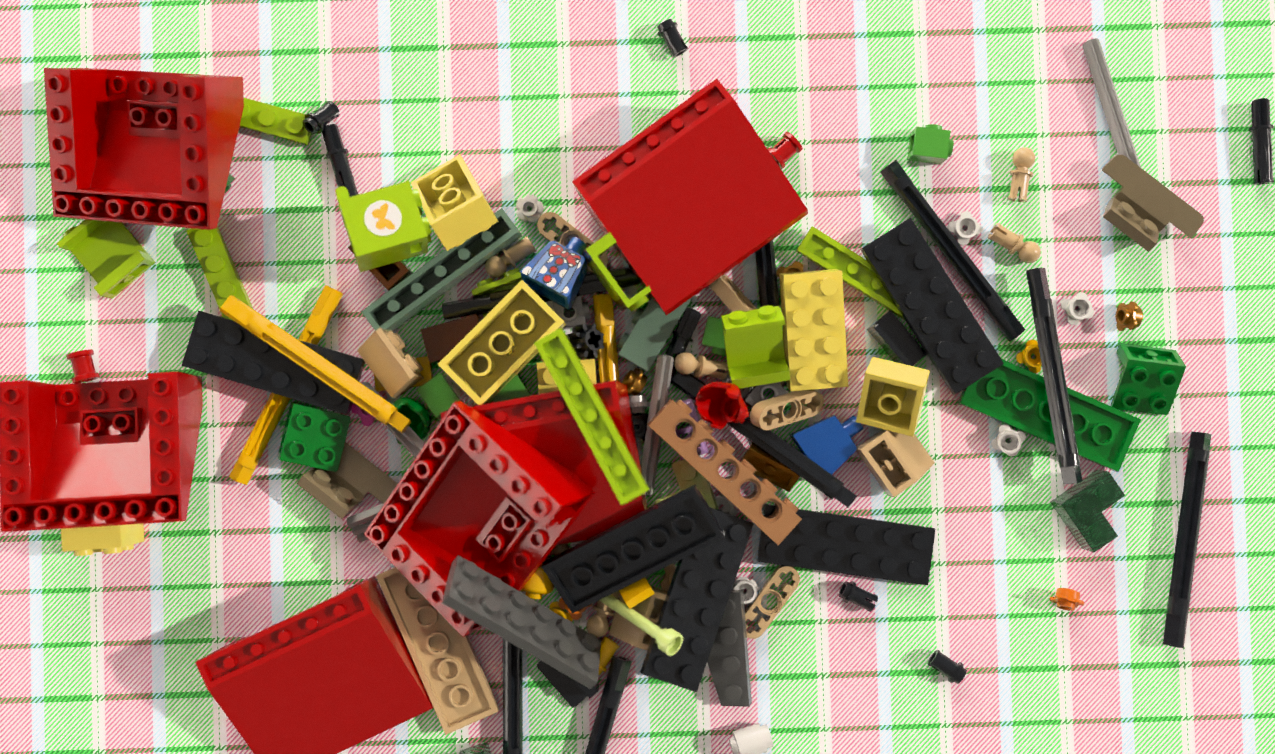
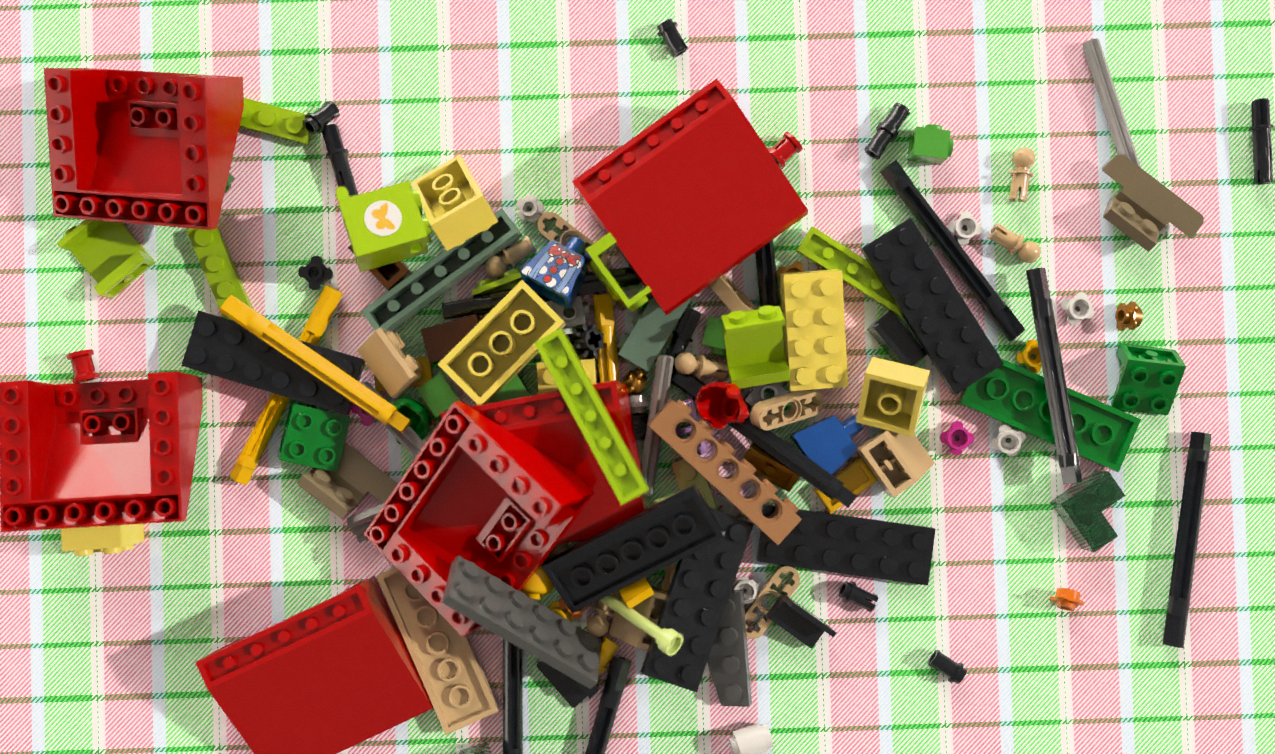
none -> black plate [298,256,333,290]
none -> black panel [766,592,837,649]
none -> yellow tile [813,457,877,514]
none -> black pin [864,103,910,160]
none -> dark pink plate [939,421,974,455]

